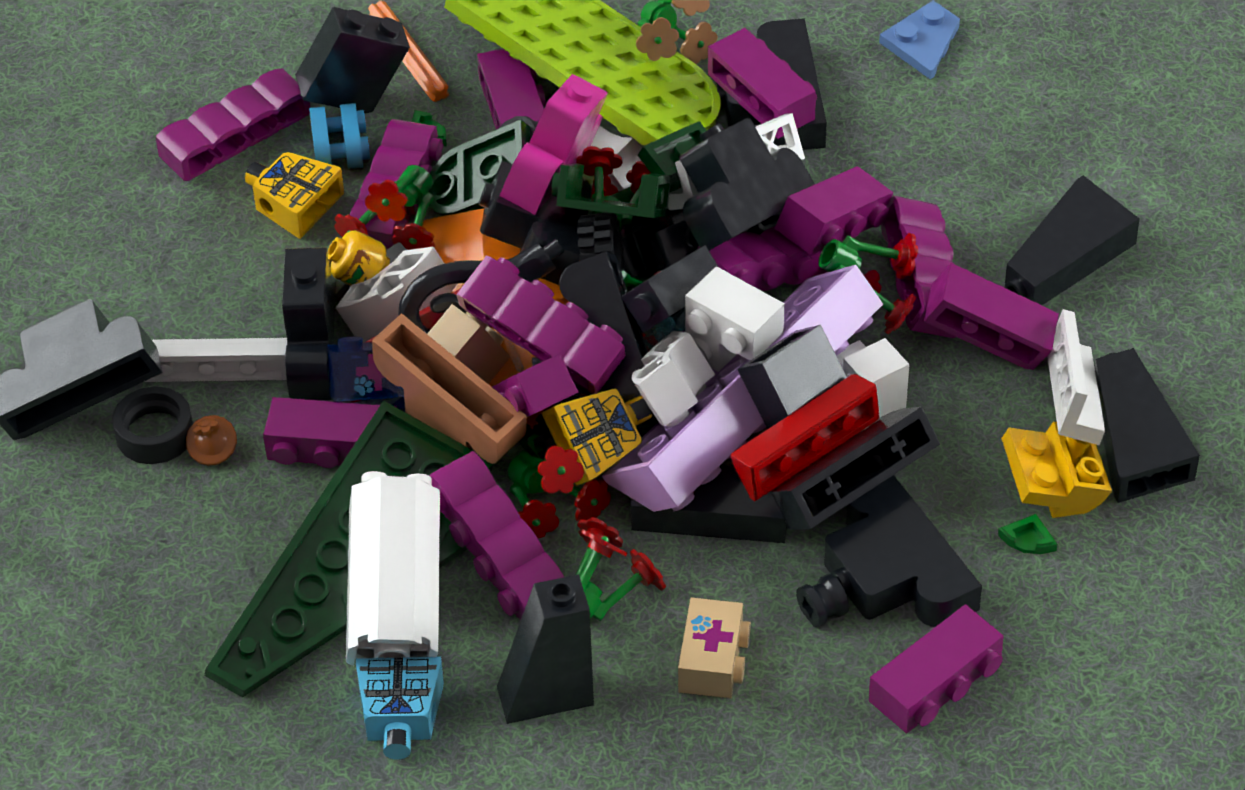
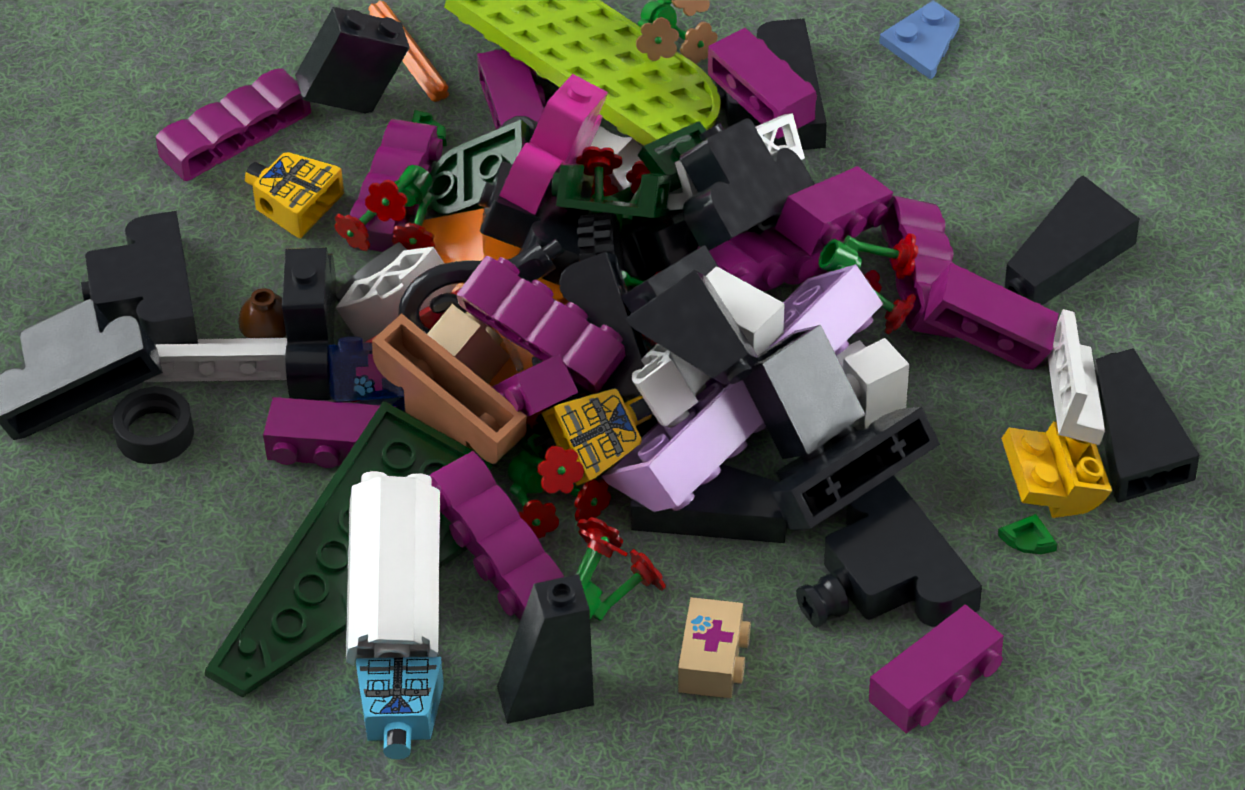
dark orange hat [186,415,237,466] -> none
dark azure brick [309,103,370,169] -> none
yellow head [328,230,390,286] -> none
red slope [731,374,880,501] -> none
none -> black brick [81,211,198,344]
none -> reddish brown brick [238,288,286,338]
none -> black slope [625,270,760,385]

